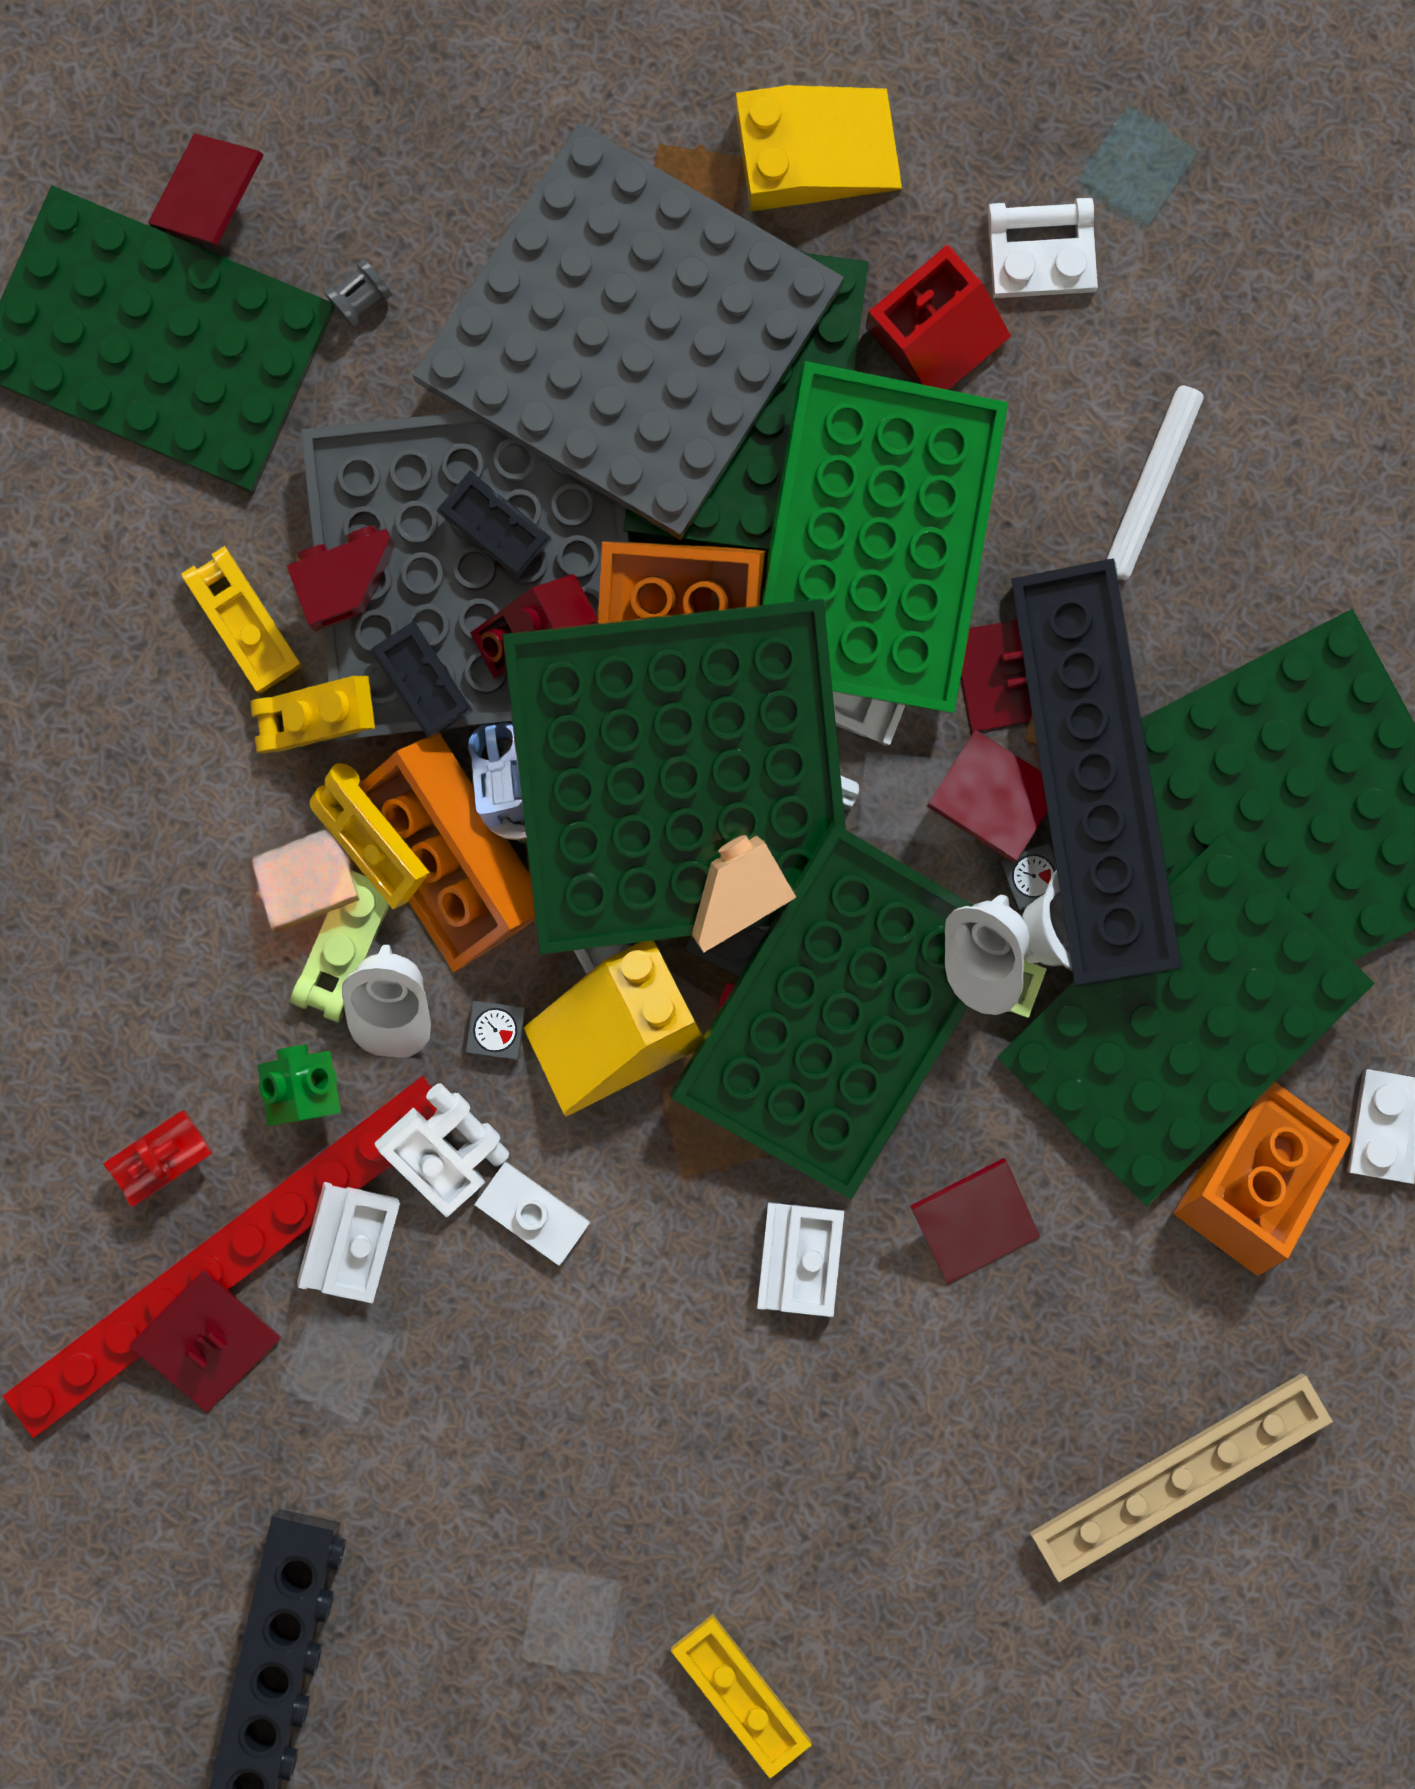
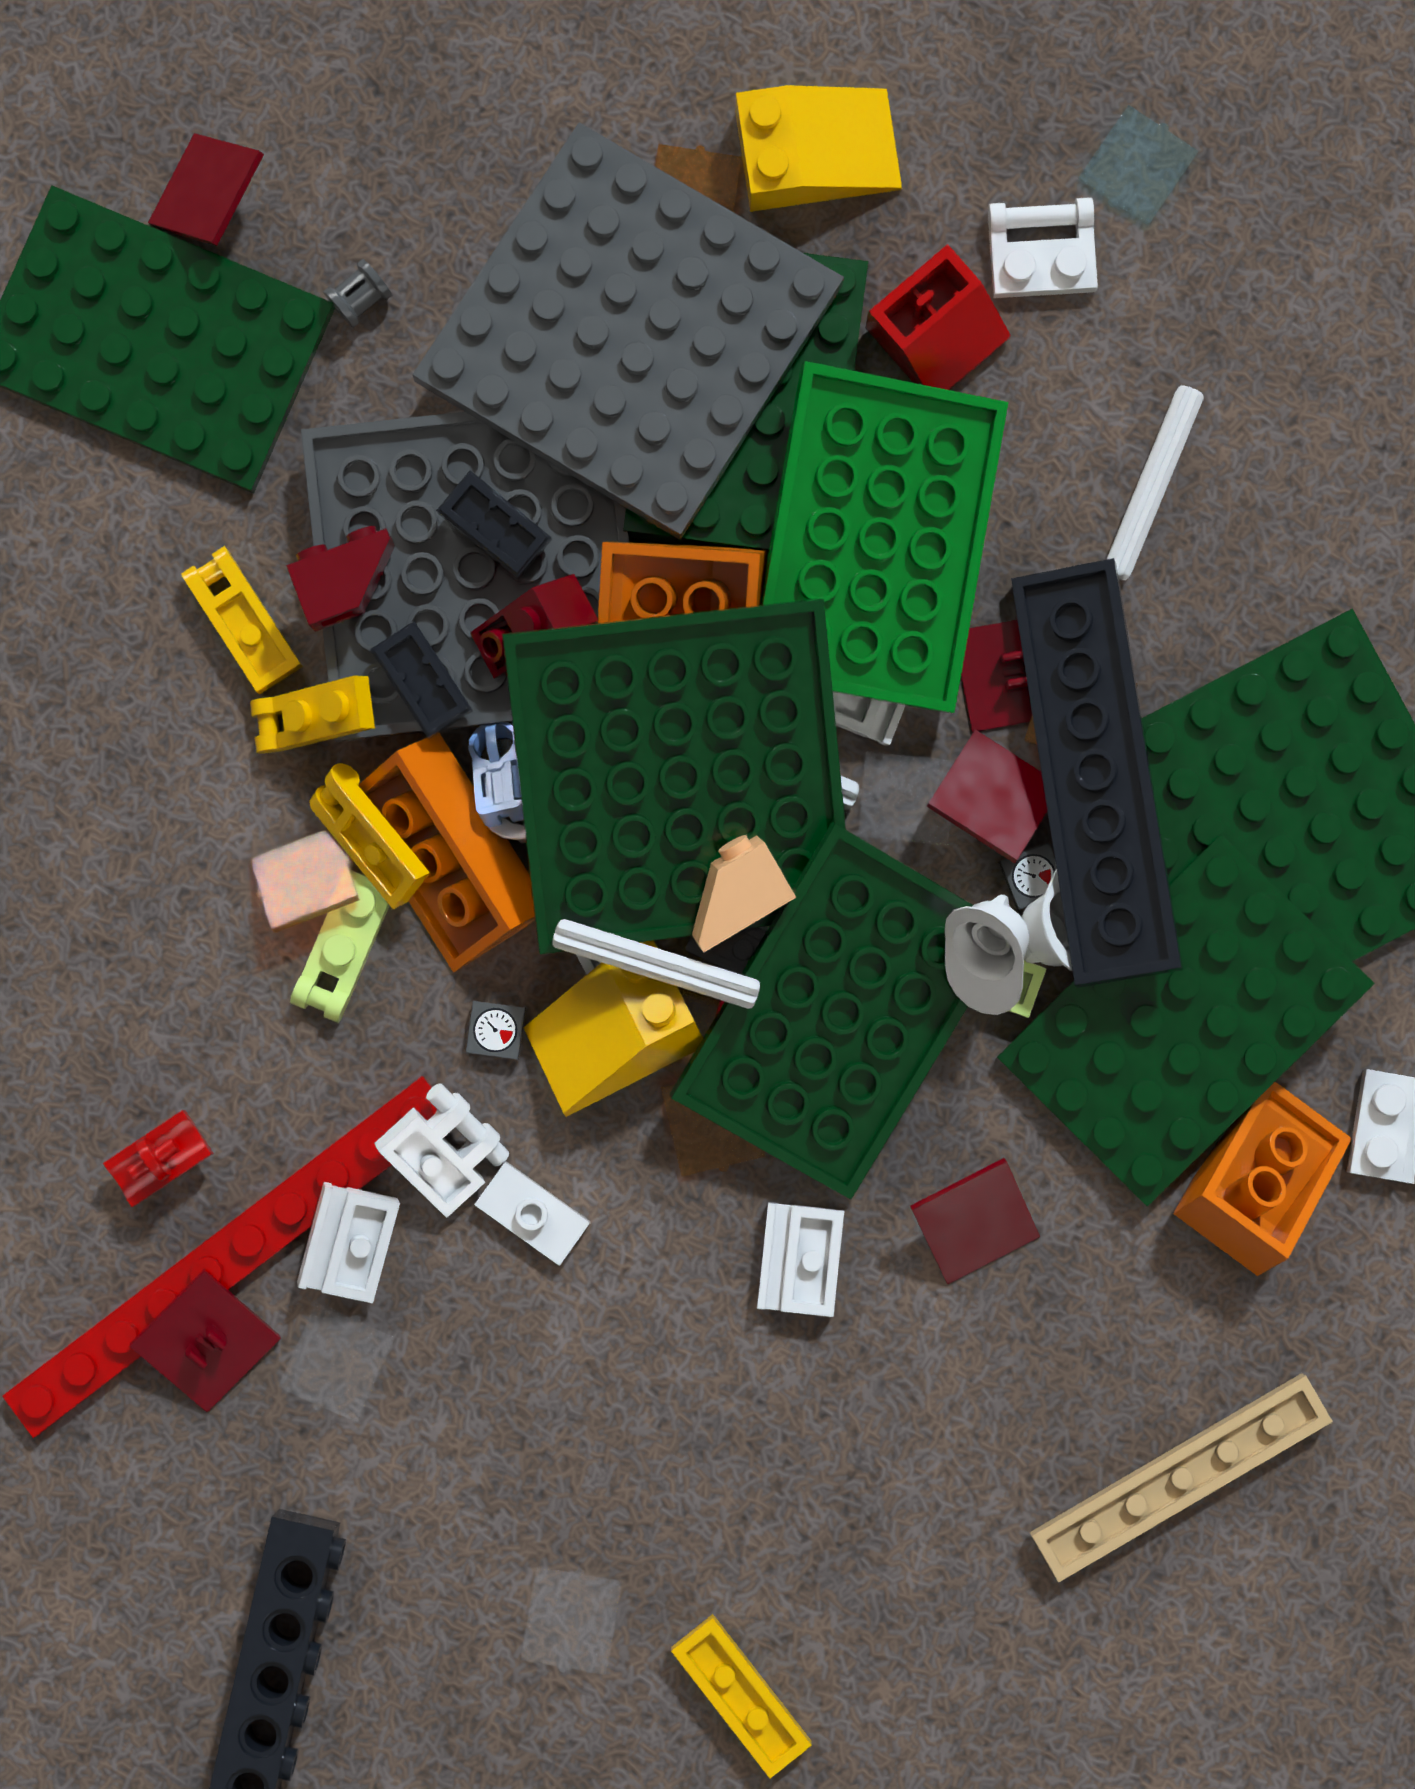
green brick [257,1044,341,1127] -> none
white piece [342,945,431,1058] -> none
none -> white axle [552,919,760,1009]

